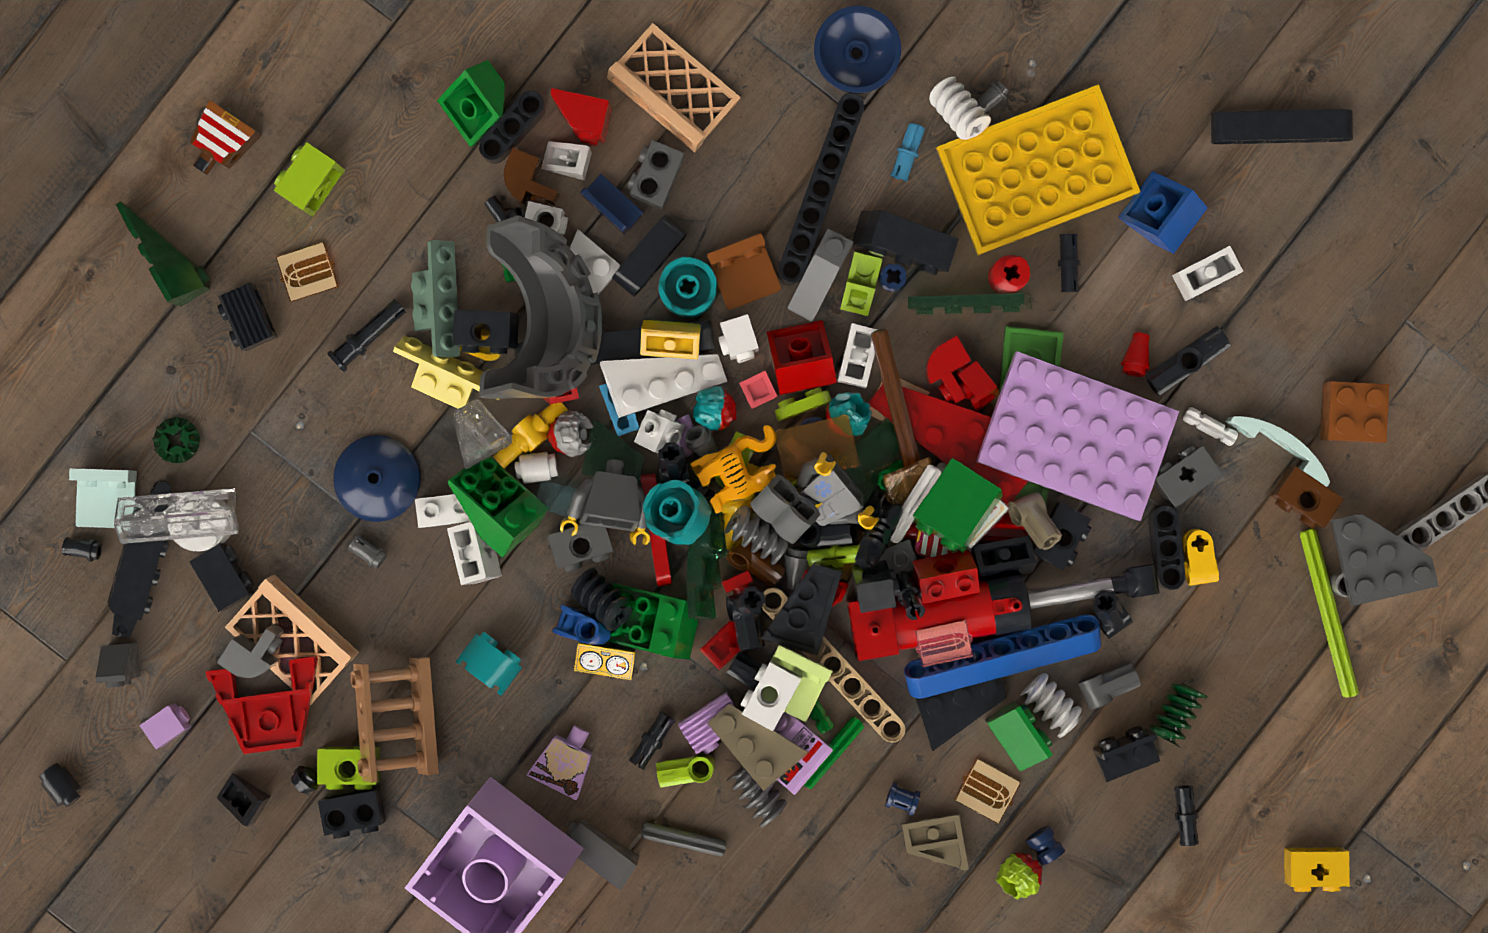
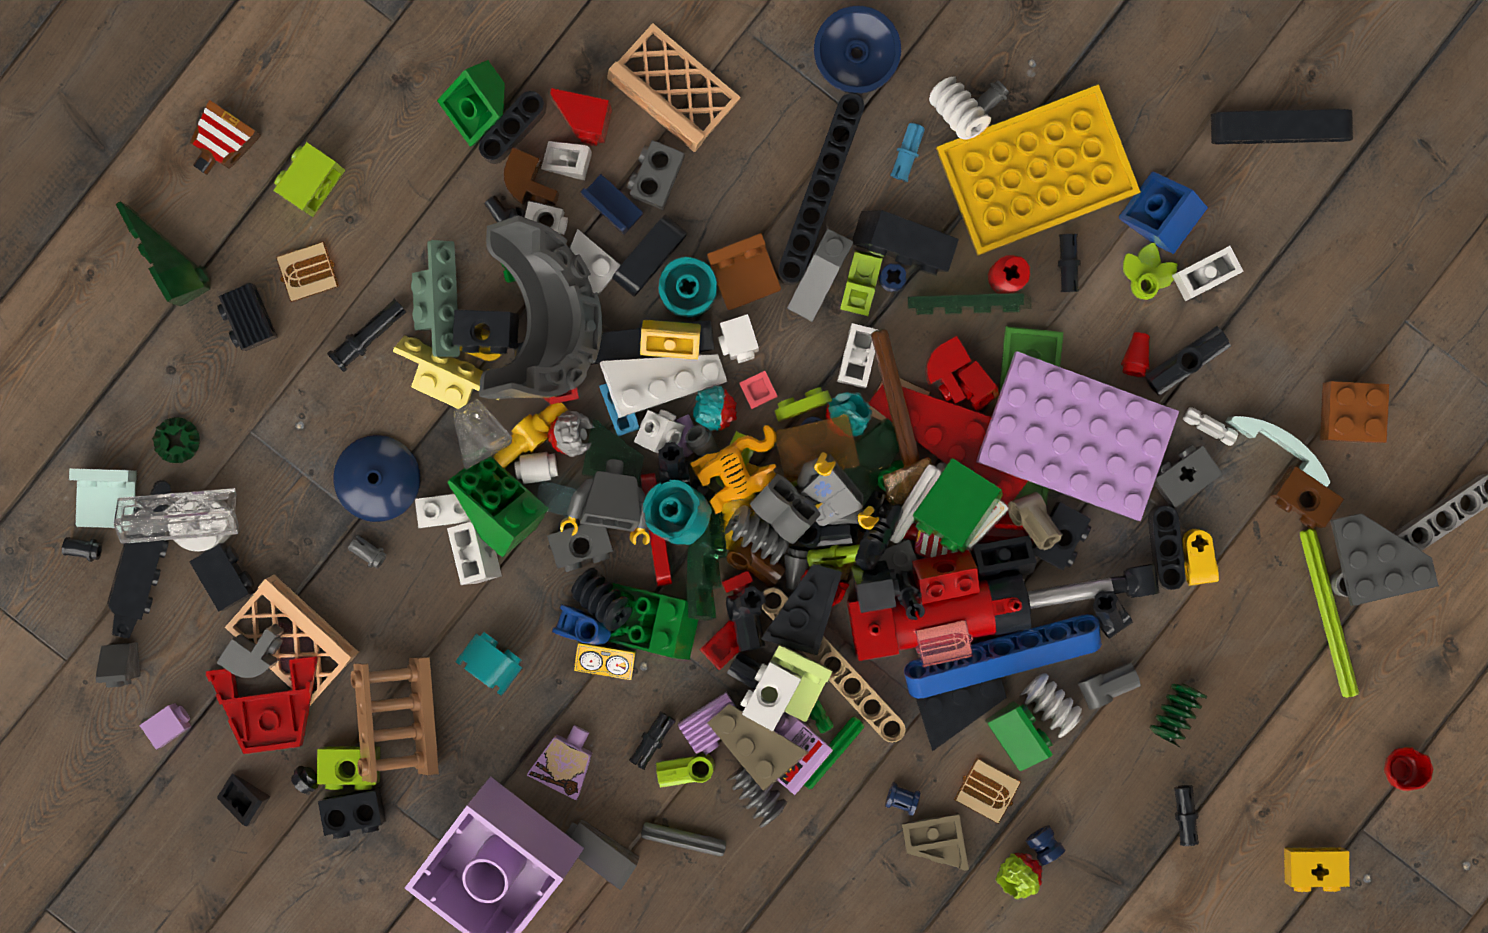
black brick [39,763,82,807] -> none
red slope [766,320,837,395] -> none
black bracket [1093,726,1160,782] -> none
none -> lime plate [1123,243,1177,300]
none -> red hair [1384,747,1434,791]

